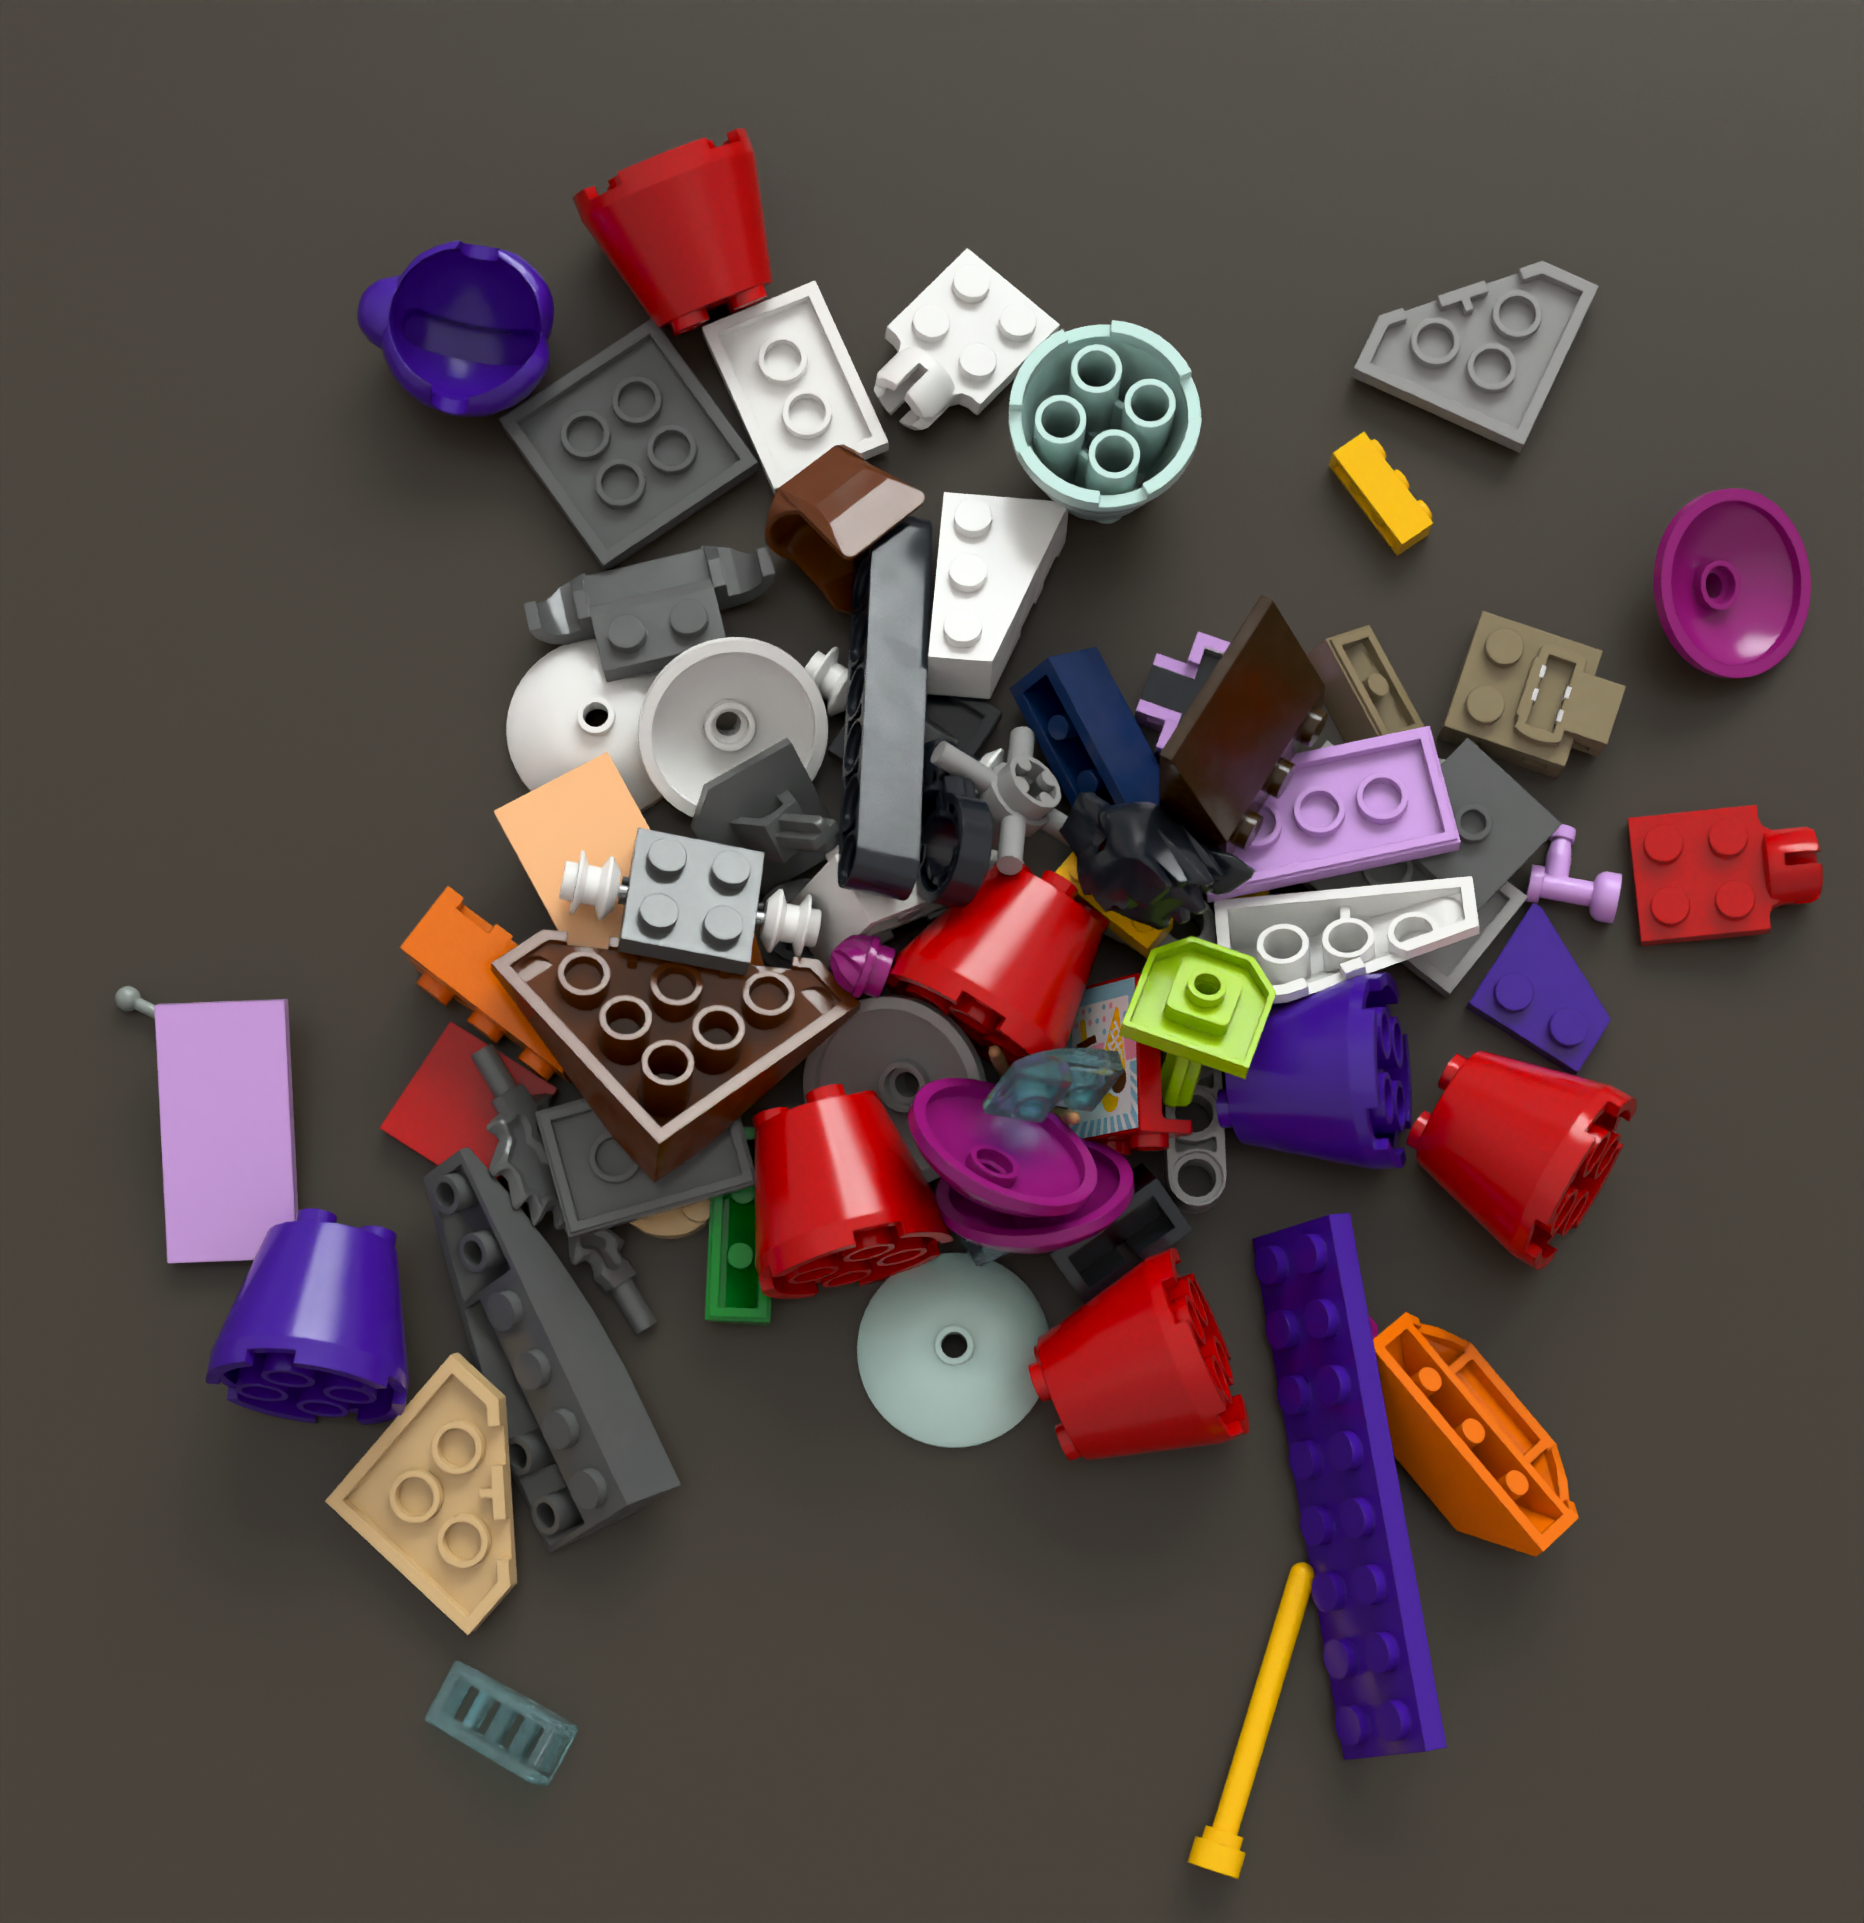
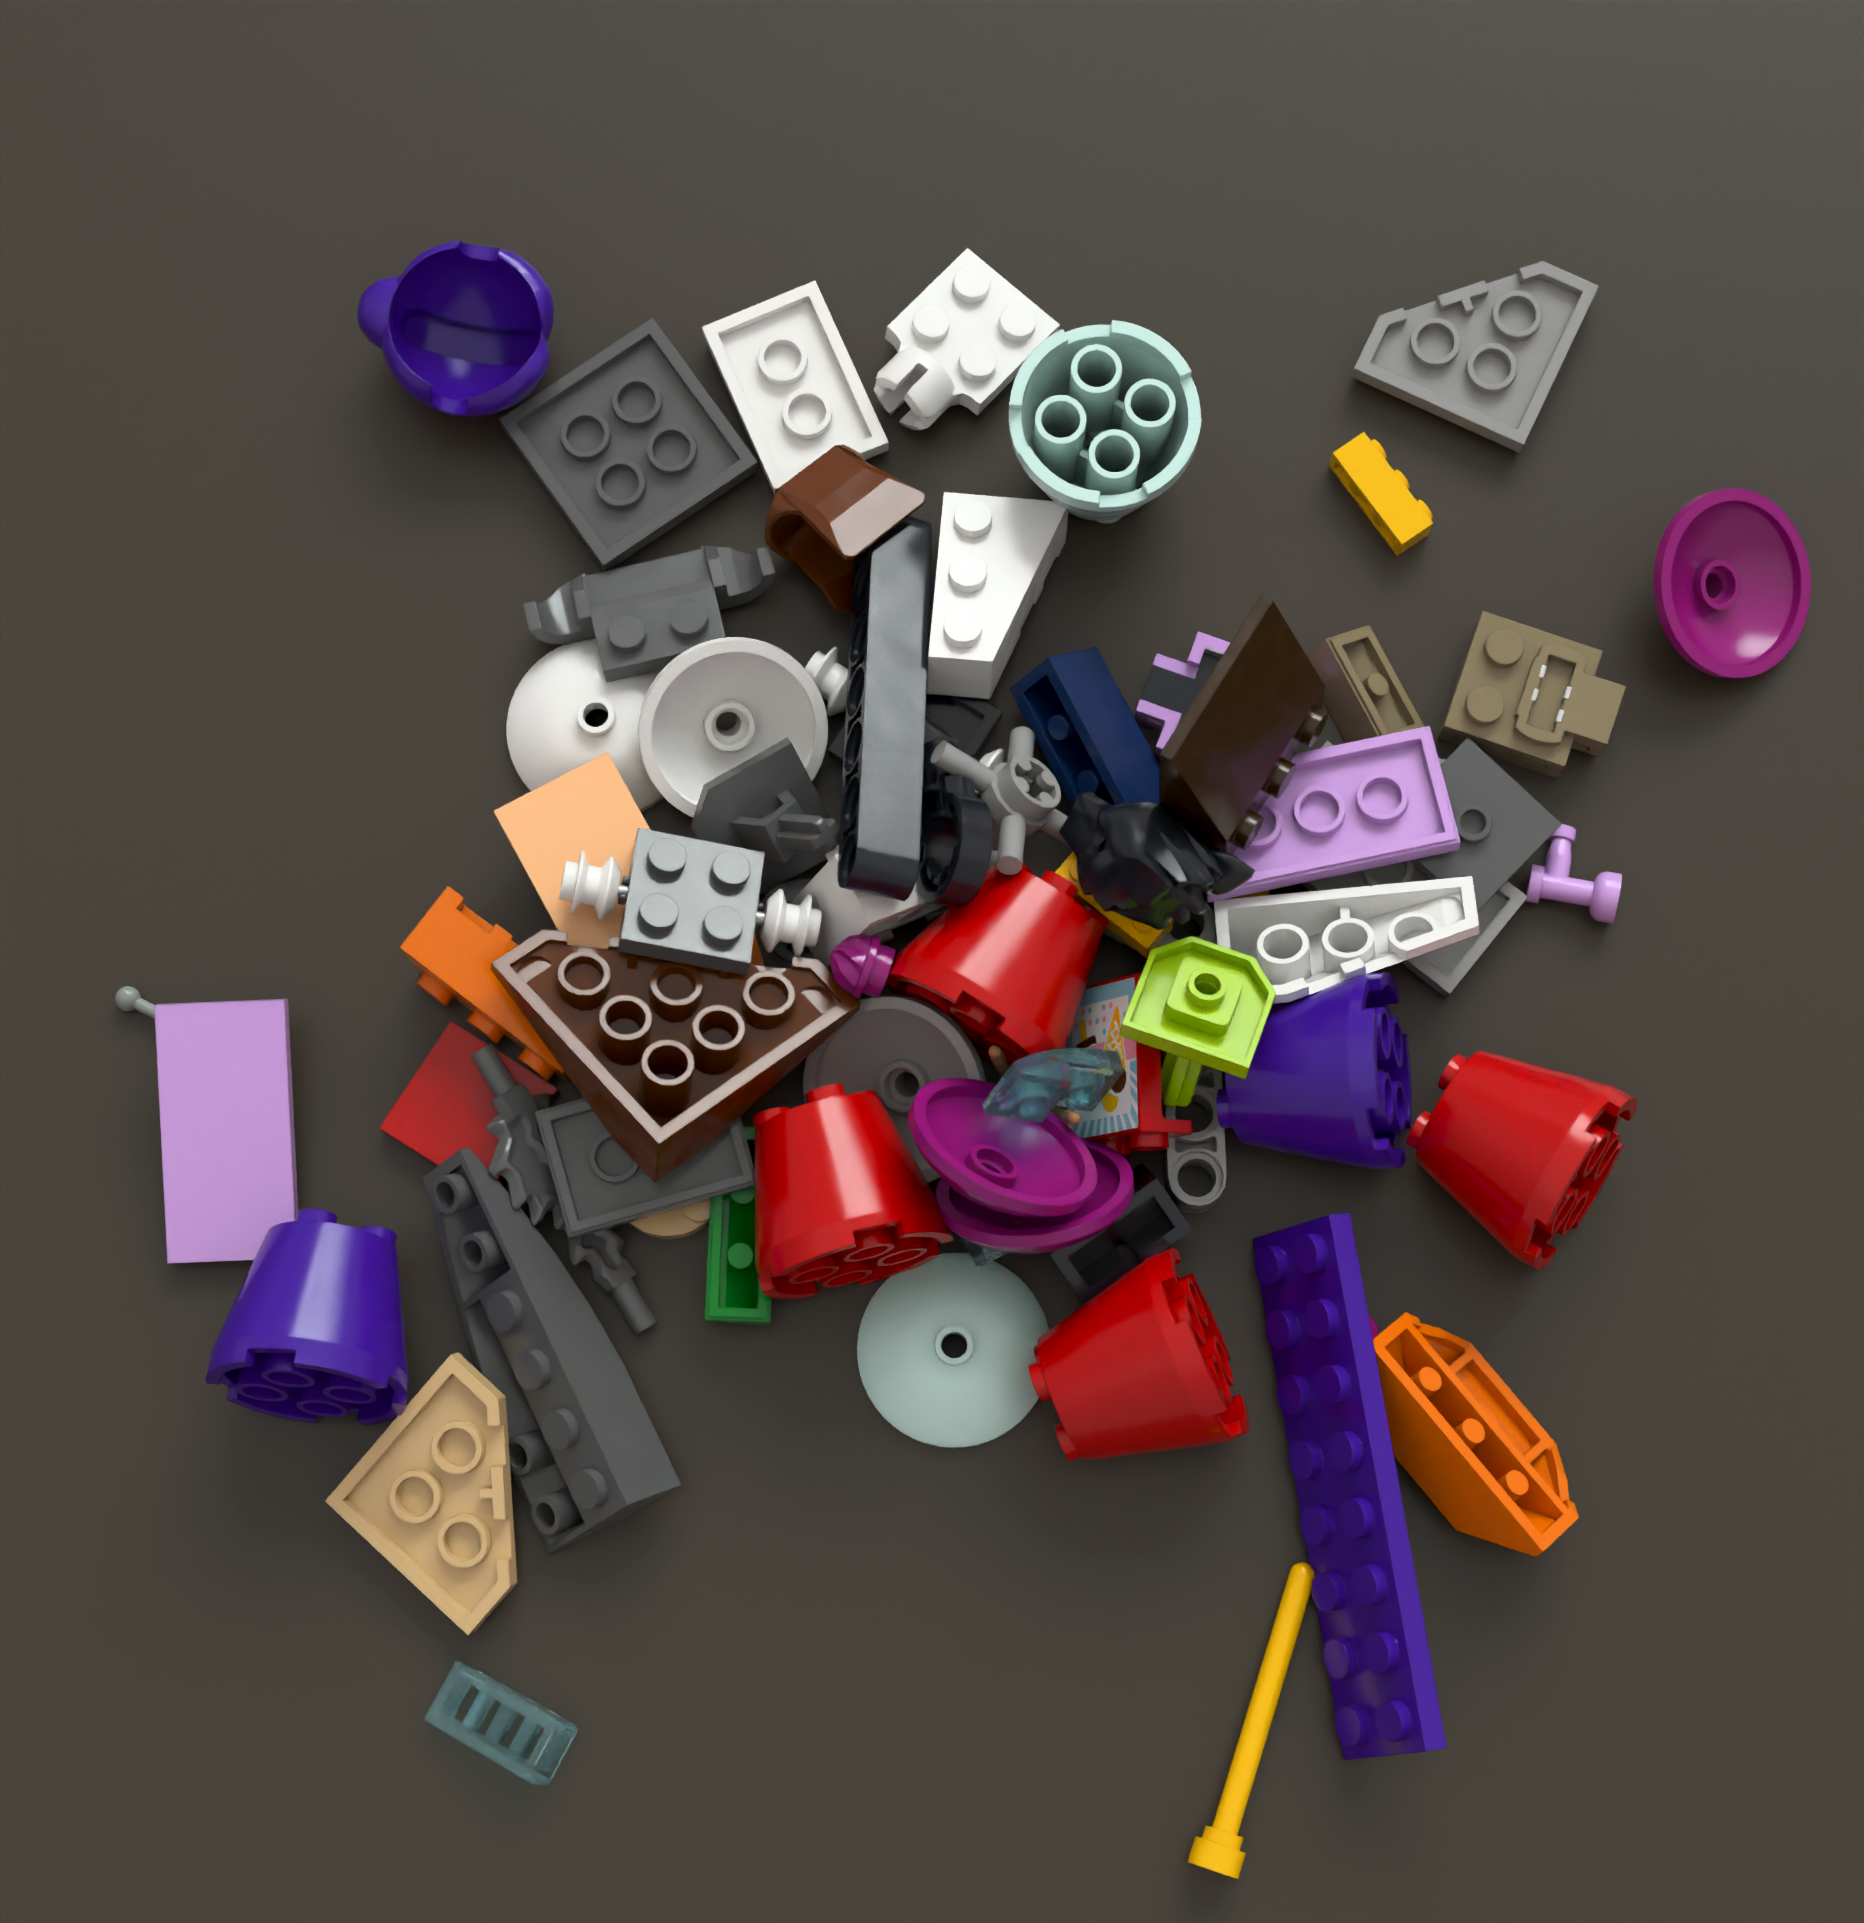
red cone [572,128,773,337] -> none
dark purple wing [1465,902,1611,1075] -> none
red plate [1627,805,1823,946] -> none

